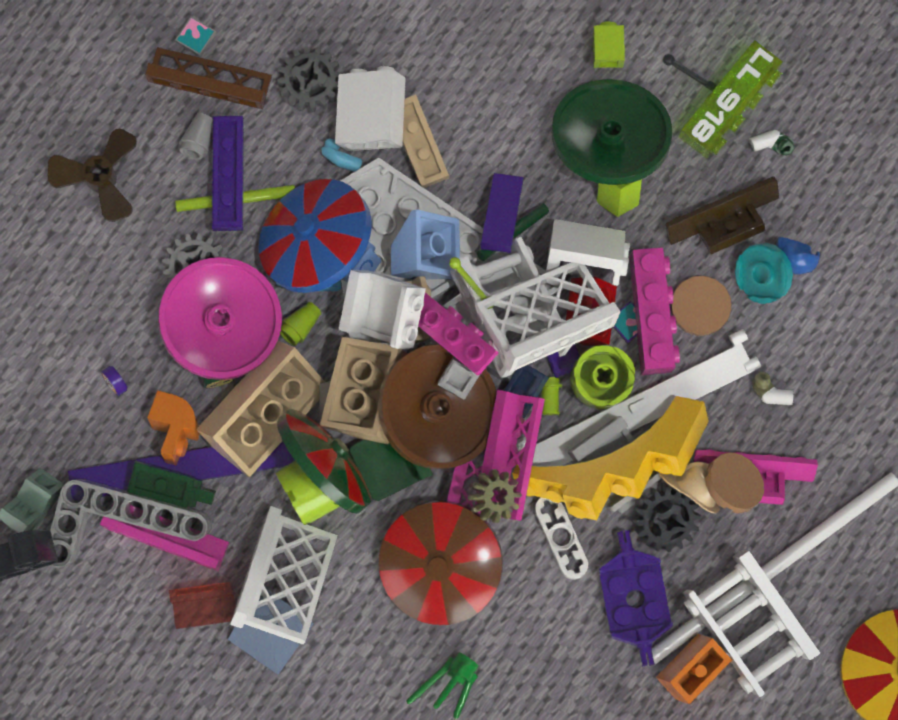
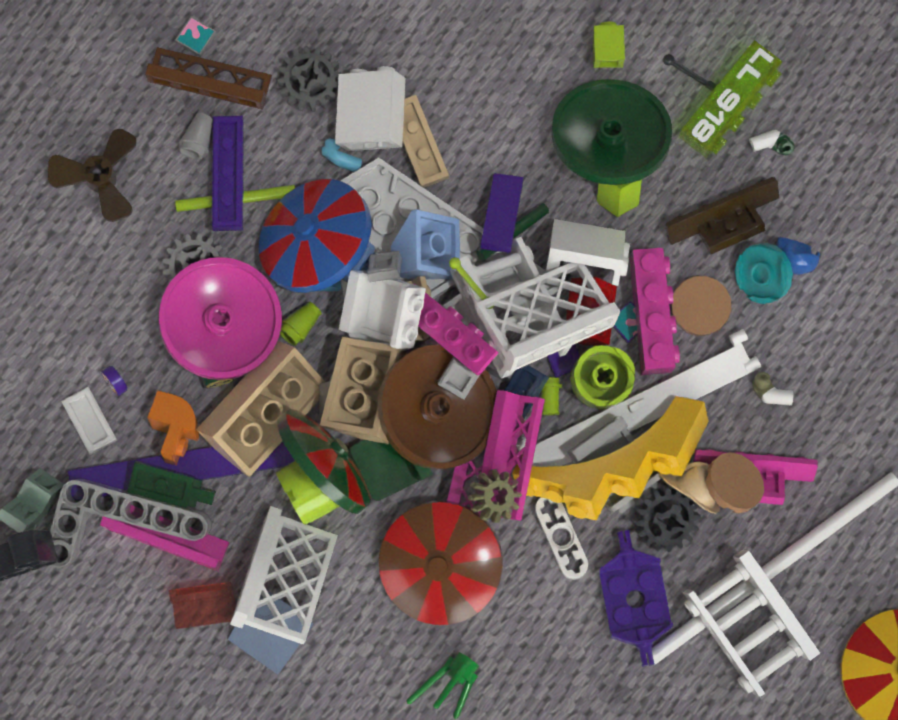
orange brick [656,634,732,704] -> none
none -> white tile [61,387,117,455]
none -> light grey tile [367,251,402,282]

